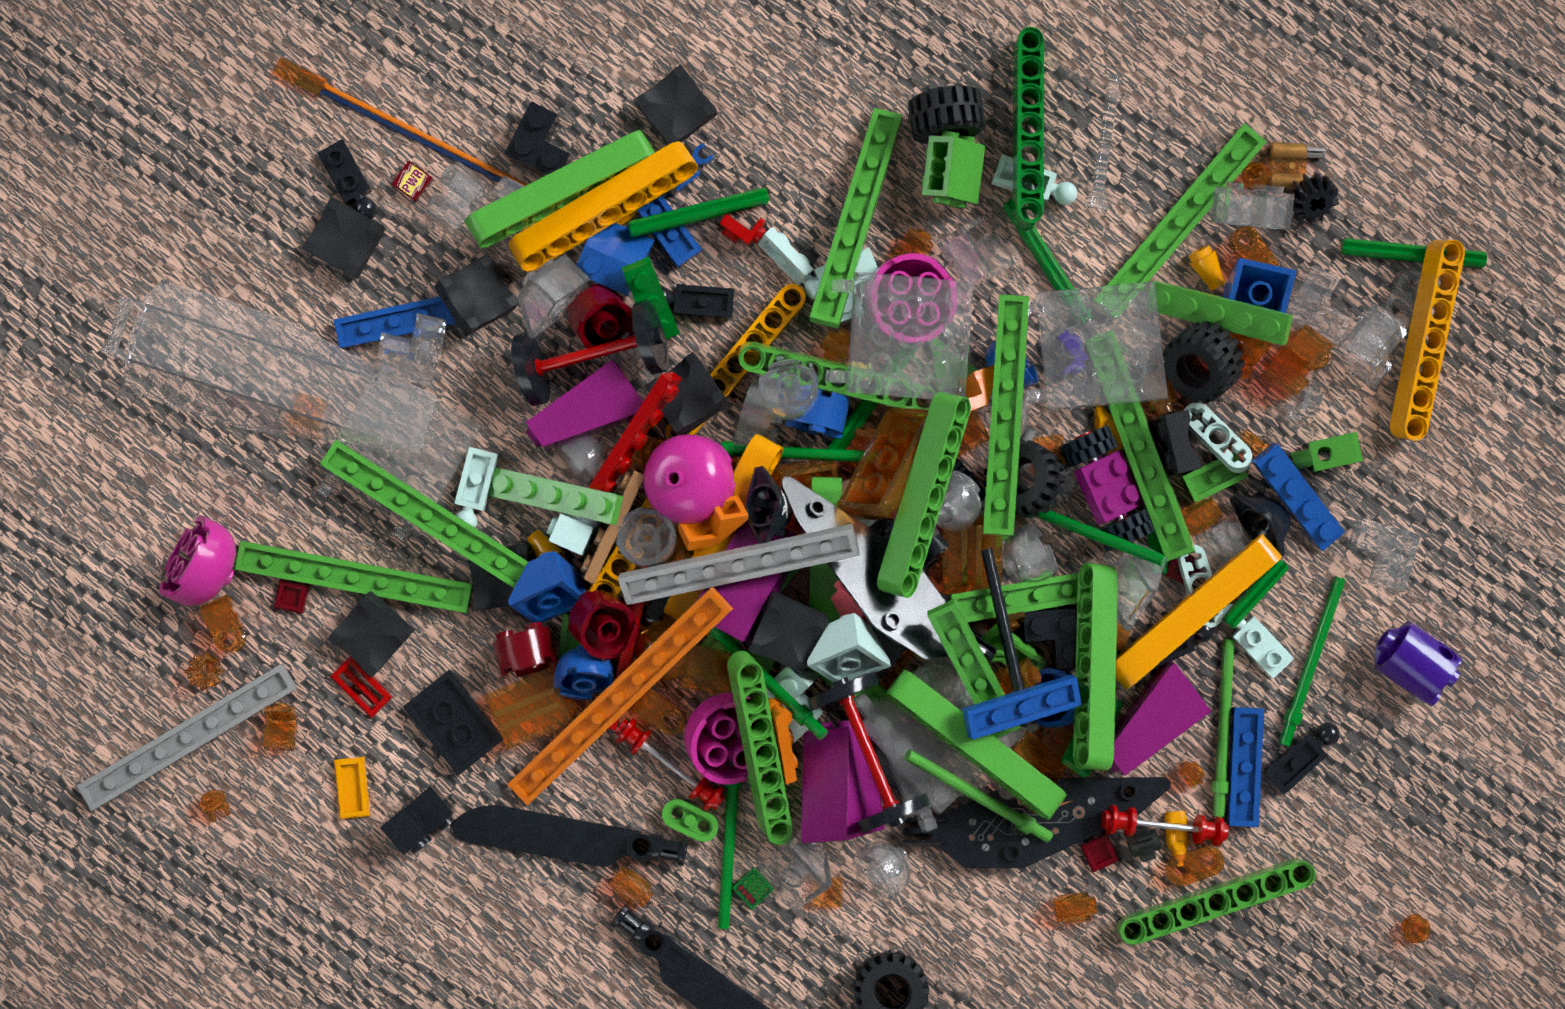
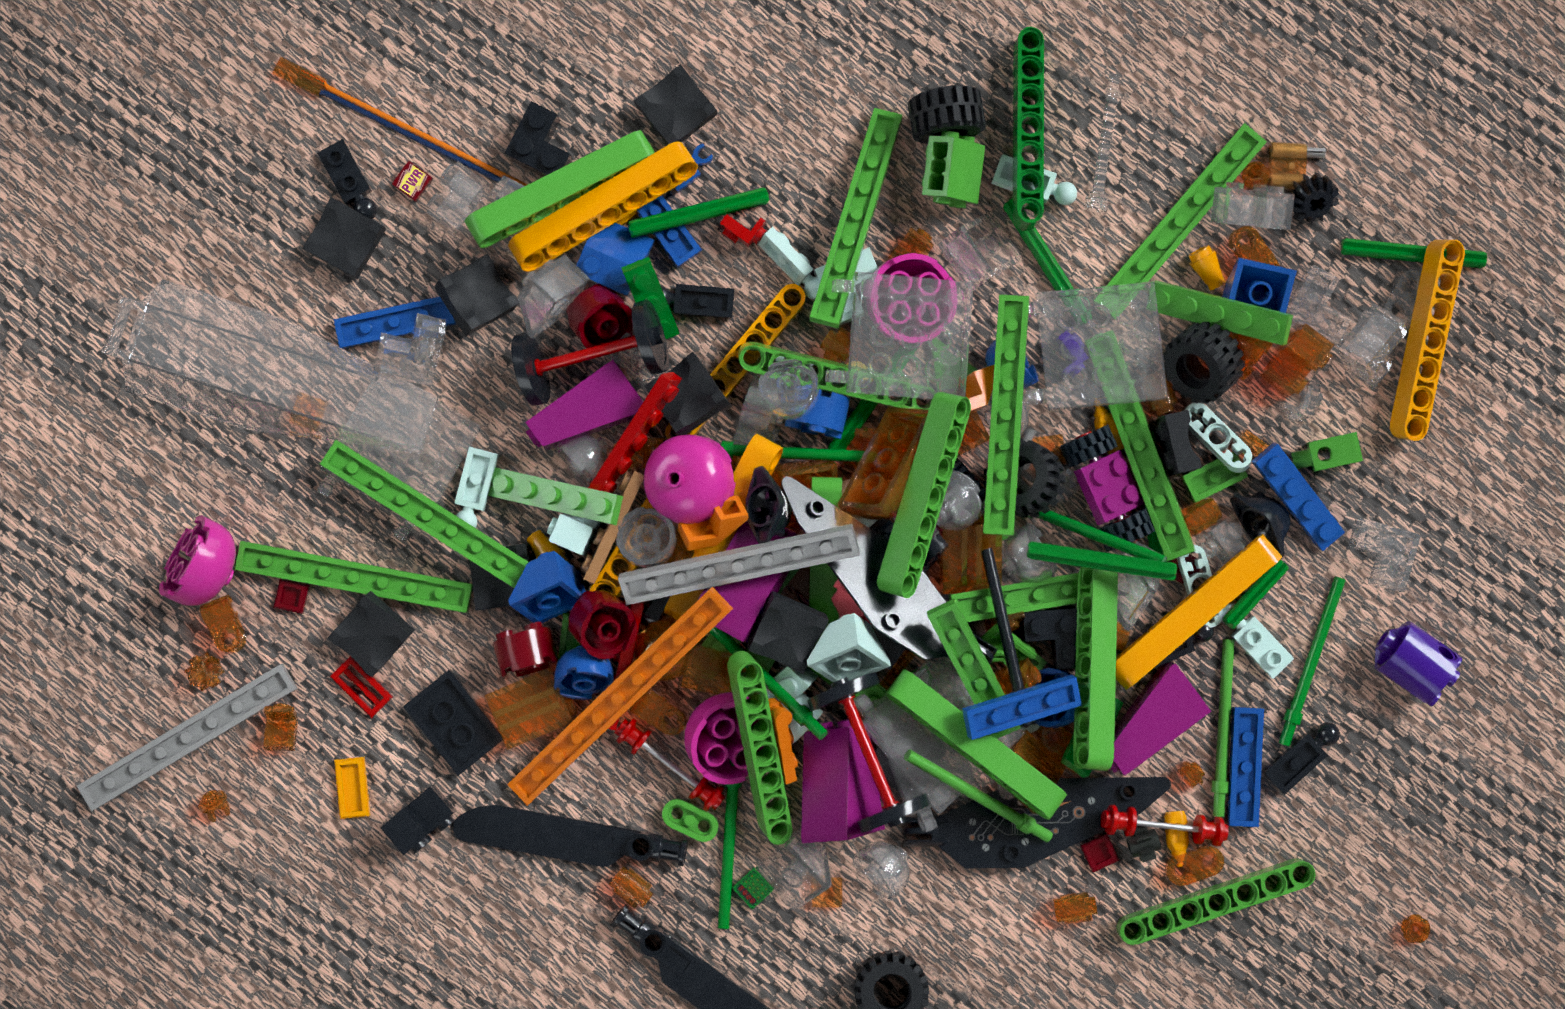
none -> green axle [1027,541,1177,581]

